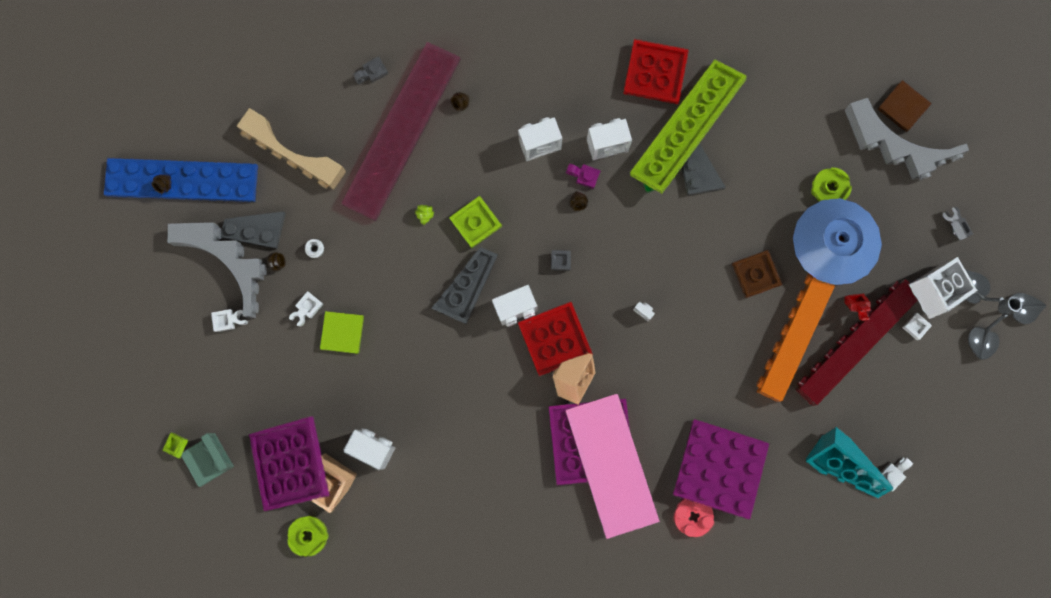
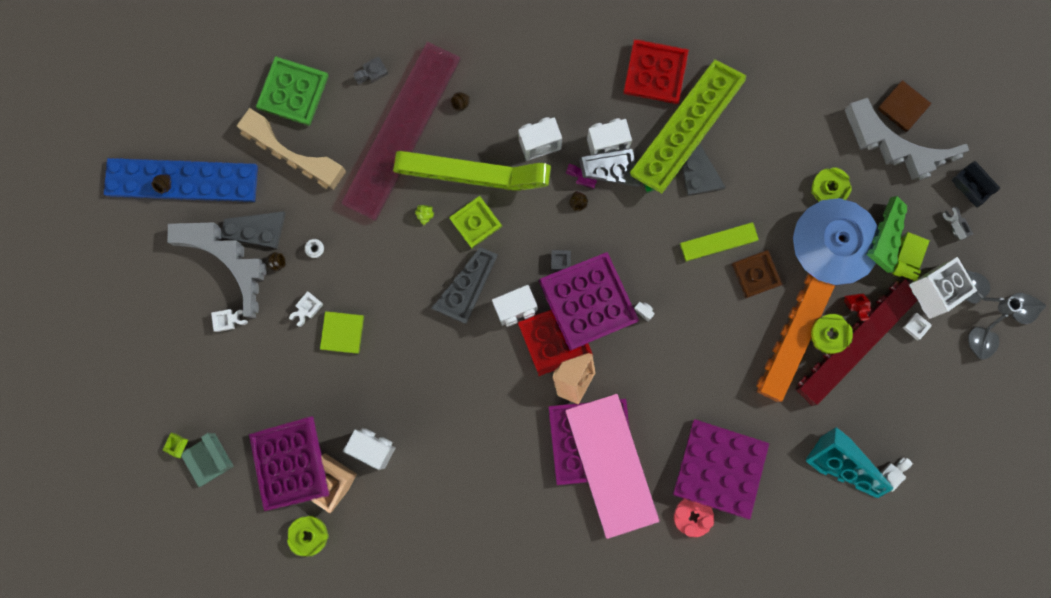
none -> bright green plate [256,56,329,126]
none -> lime beam [393,151,551,191]
none -> magenta plate [538,252,639,351]
none -> wing [579,149,641,187]
none -> lime tile [680,222,759,262]
none -> lime plate [811,314,853,354]
none -> bright green wing [867,196,907,273]
none -> lime hinge [892,232,930,281]
none -> black bracket [951,161,1000,208]

